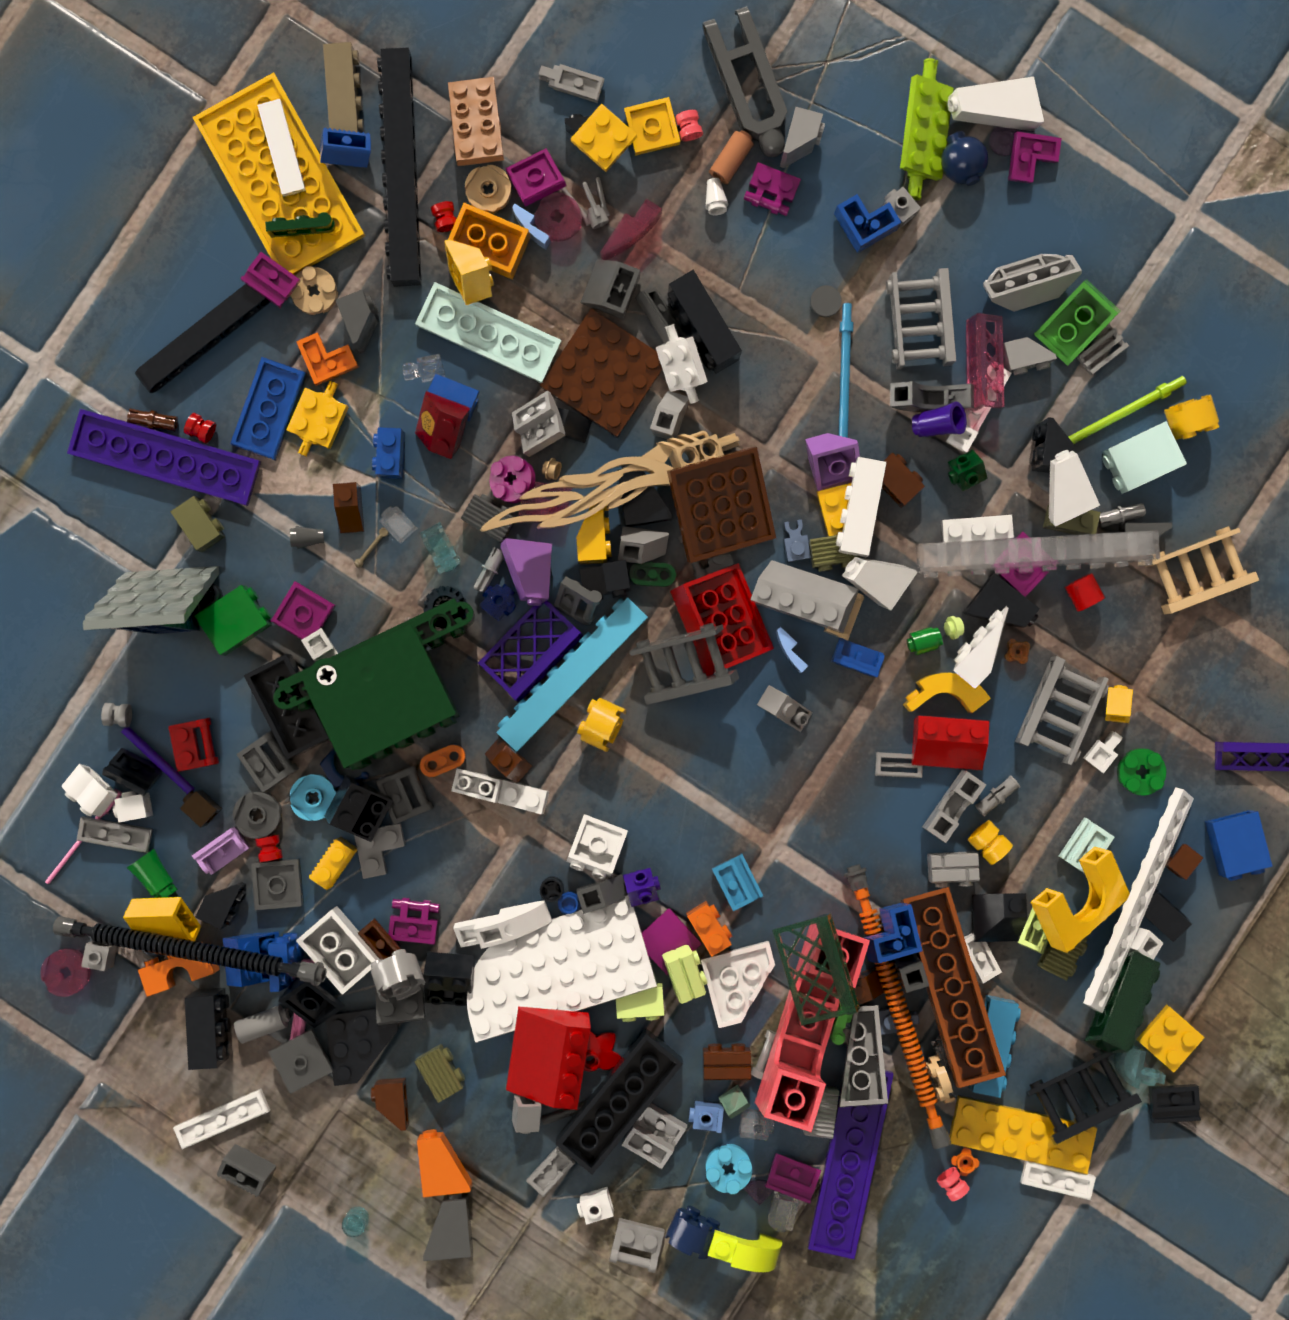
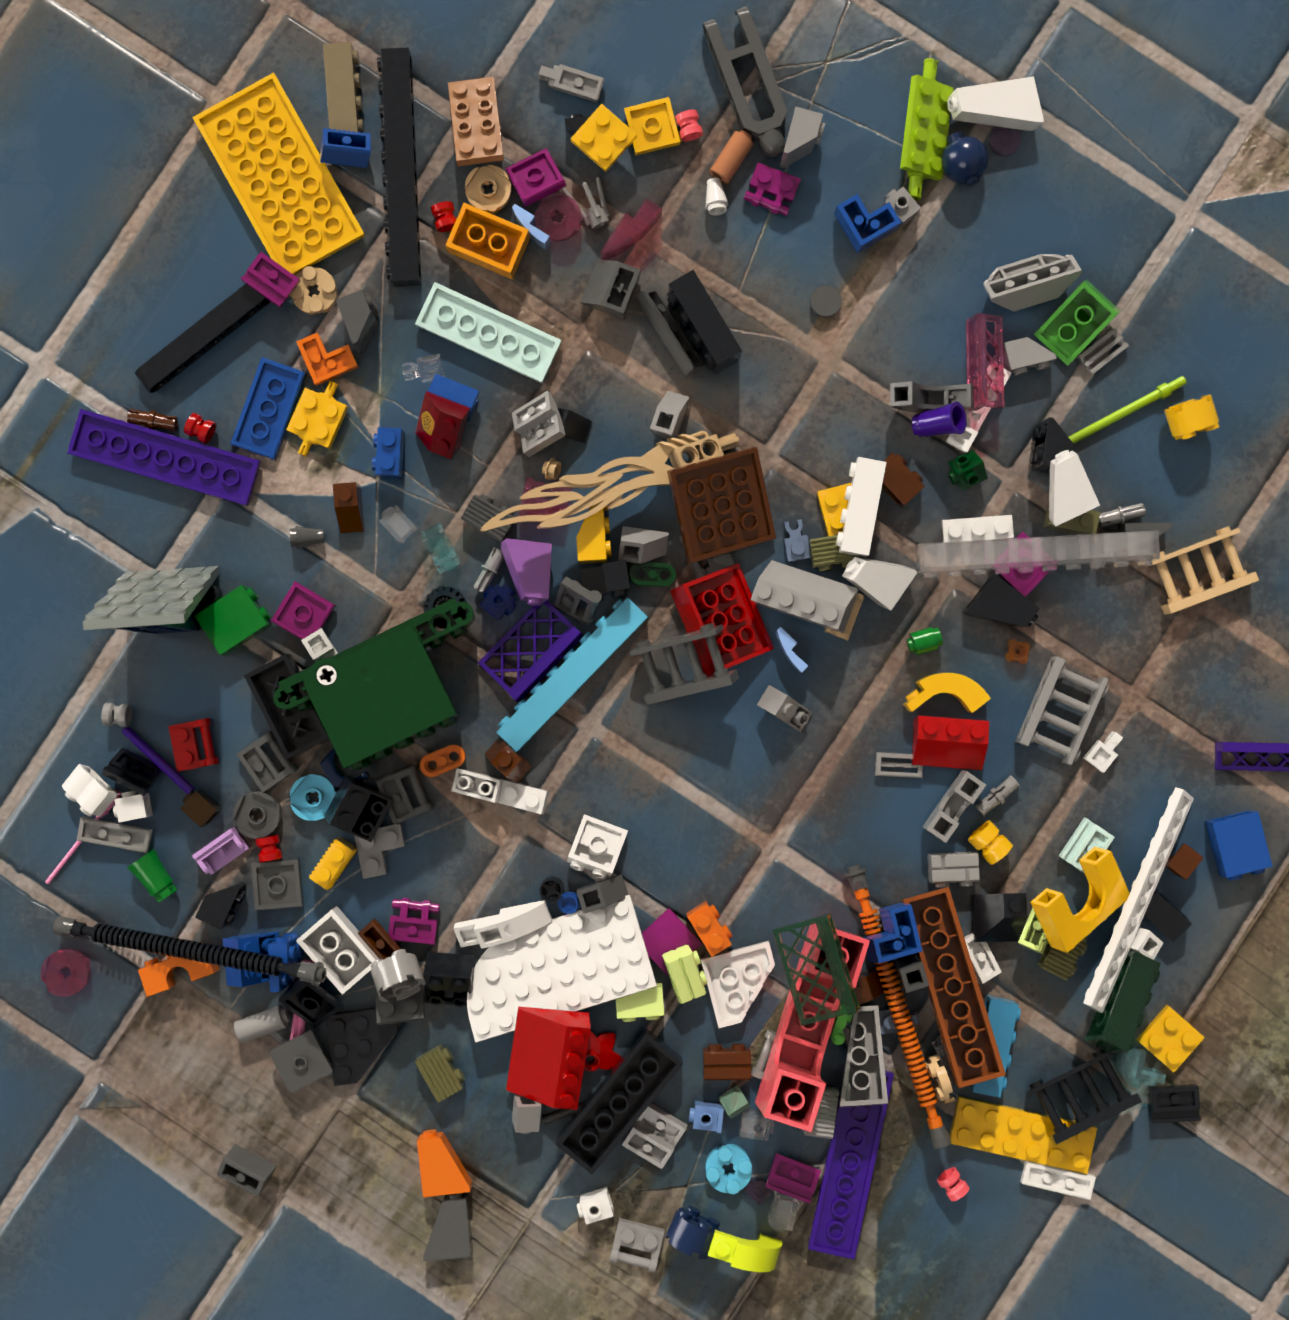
light grey brick [81,941,118,971] -> none
yellow slope [123,897,201,941] -> none
olive brick [170,496,225,552] -> none
white tile [173,1089,270,1149] -> none
black brick [185,988,232,1070] -> none
white tile [257,99,306,197] -> none
dark green plate [265,212,336,238] -> none
clear light blue wheel [342,1207,369,1237] -> none
dark tan hinge [354,527,389,568] -> none
reddish brown slope [371,1078,409,1131] -> none
yellow slope [444,239,494,305] -> none
magenta plate [489,455,535,503] -> none
light grey plate [526,1146,576,1197] -> none
reddish brown plate [540,308,663,438] -> none
yellow brick [577,698,626,752] -> none
black slope [617,466,672,527] -> none
dark purple brick [623,868,661,907] -> none
white plate [655,324,708,404] -> none
dark azure plate [712,853,763,911] -> none
medium lavender slope [805,433,860,491] -> none
blue hinge [831,638,885,678] -> none
dark azure bar [839,303,854,438] -> none
light grey fence [886,268,956,370] -> none
yellowish green plate [944,616,964,640] -> none
orange plate [951,1147,979,1176] -> none
white slope [953,606,1009,689] -> none
magenta plate [1008,131,1062,184] -> none
red piece [1065,573,1106,612] -> none
light aqua slope [1102,421,1187,494] -> none
yellow brick [1105,685,1133,723] -> none
green plate [1117,748,1166,795] -> none

